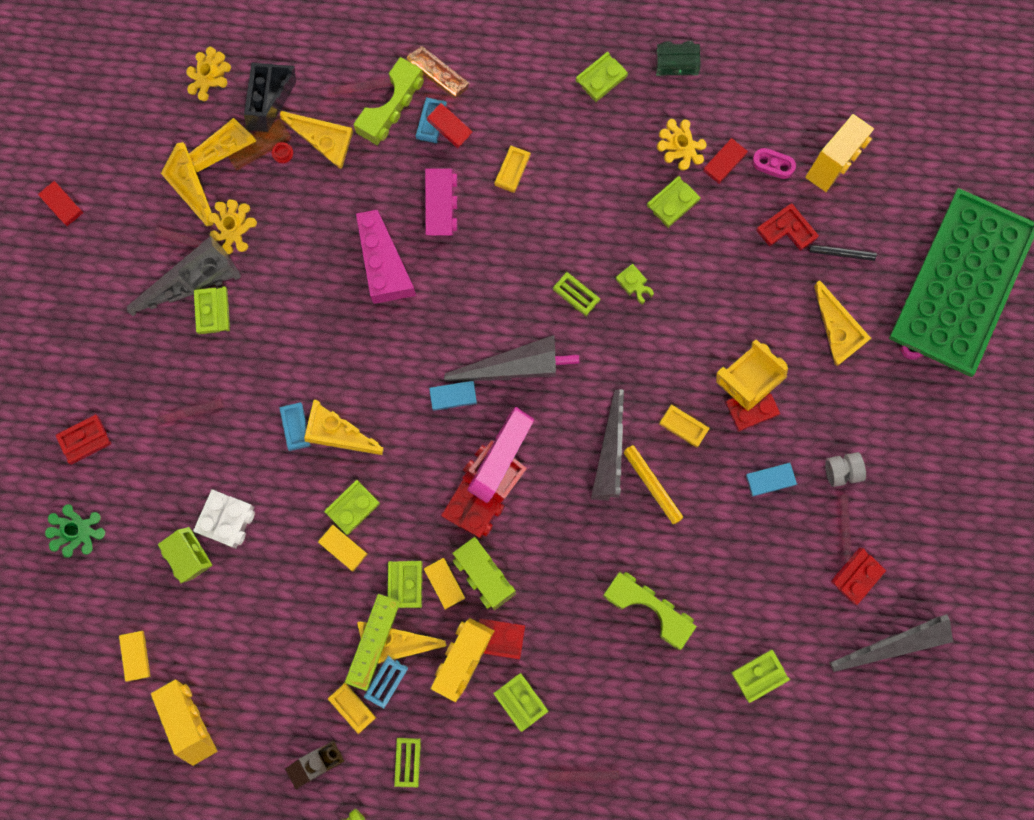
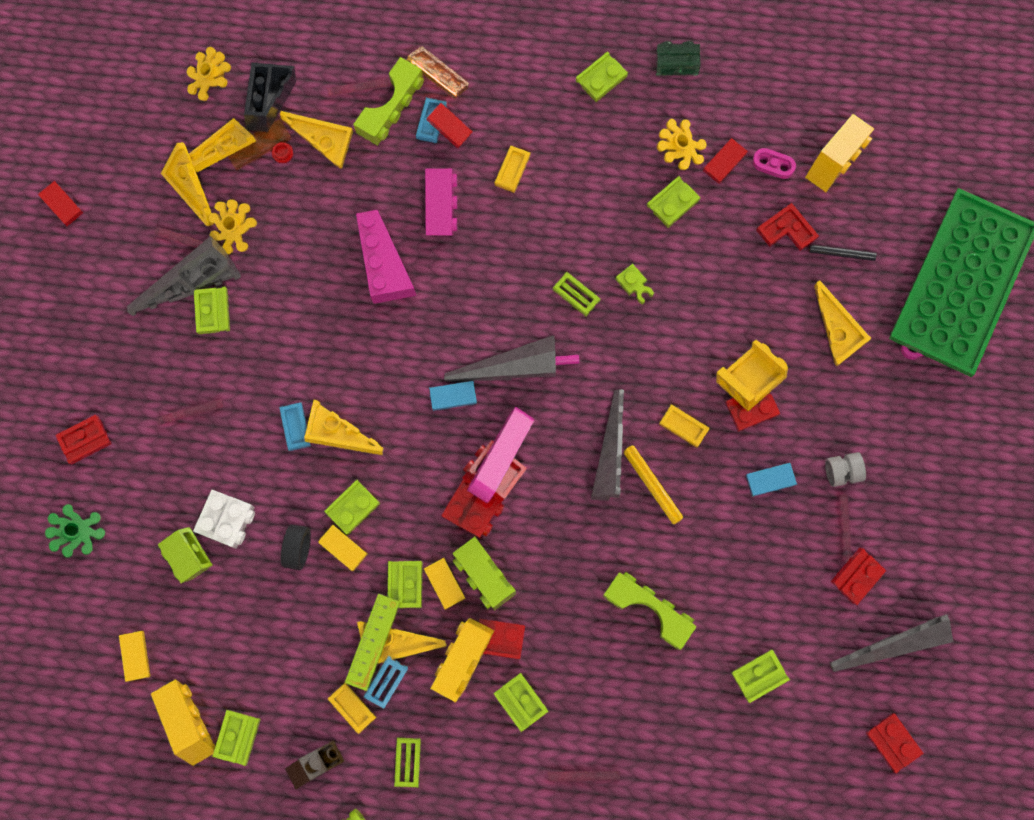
none -> lime plate [212,710,261,766]
none -> black tyre [281,524,311,570]
none -> red plate [866,713,924,774]

